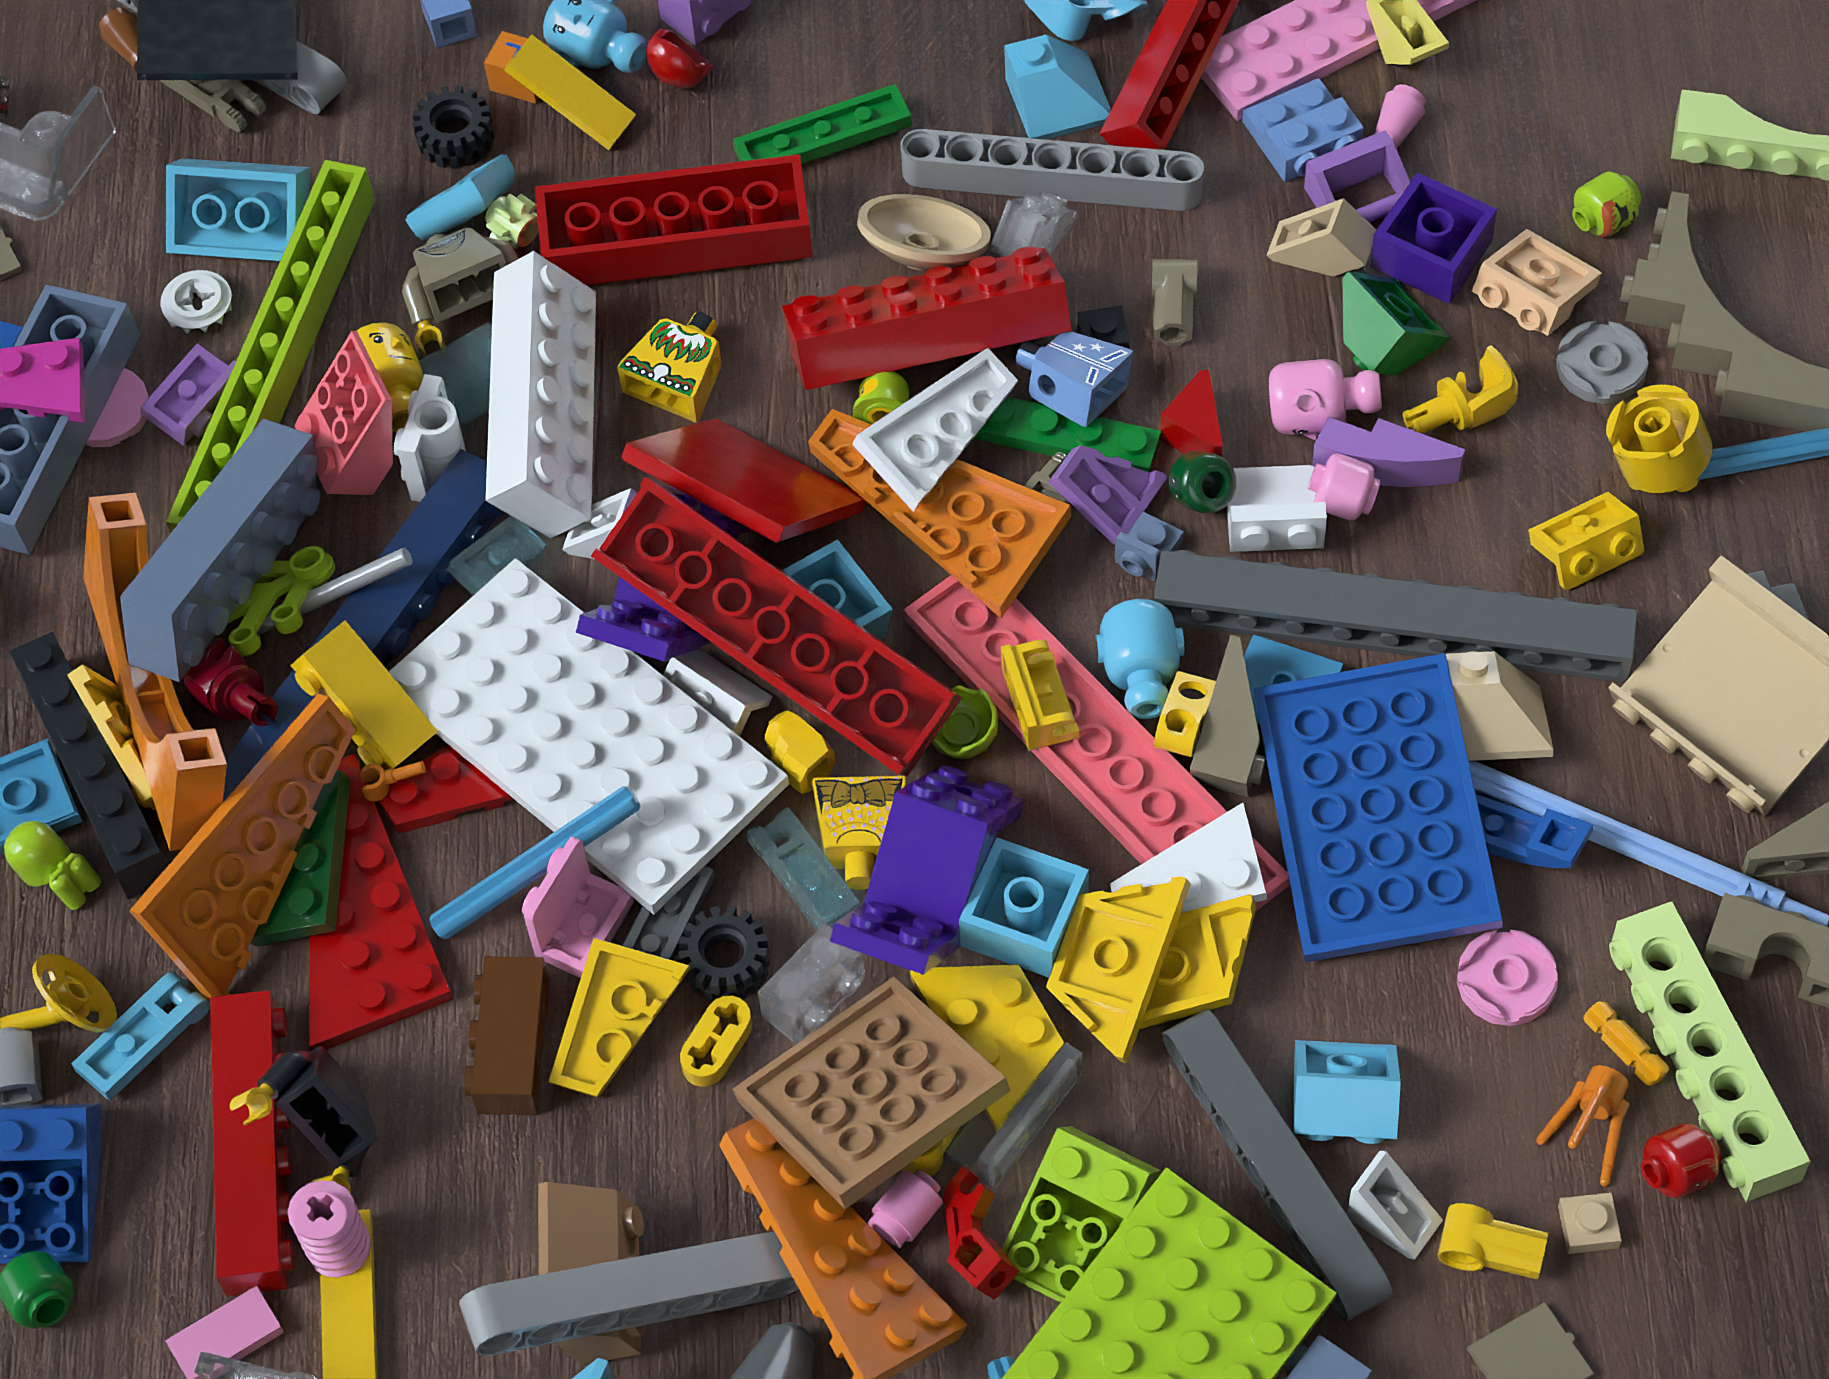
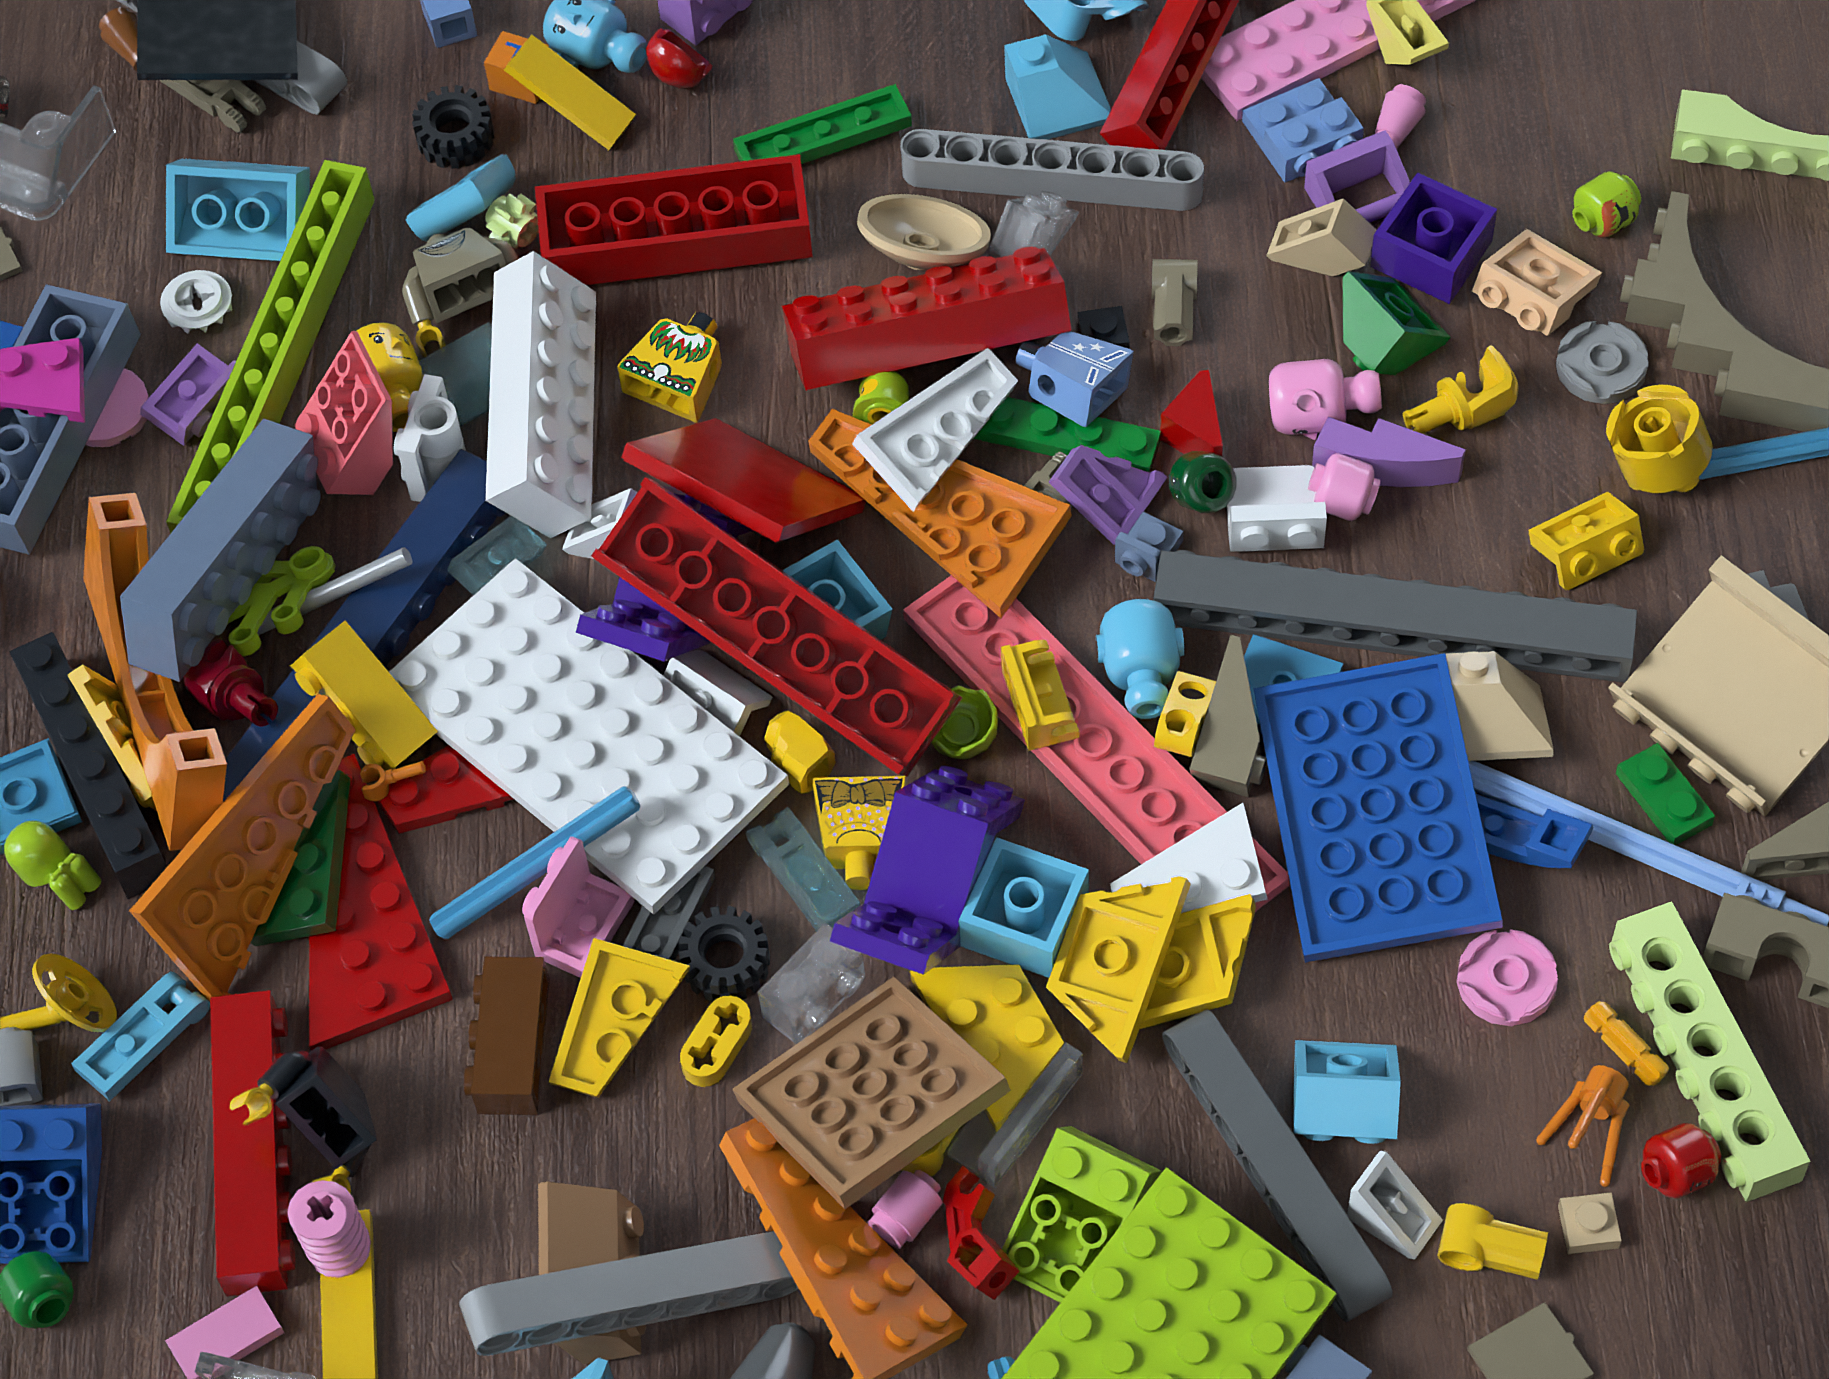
none -> green plate [1615,743,1715,845]

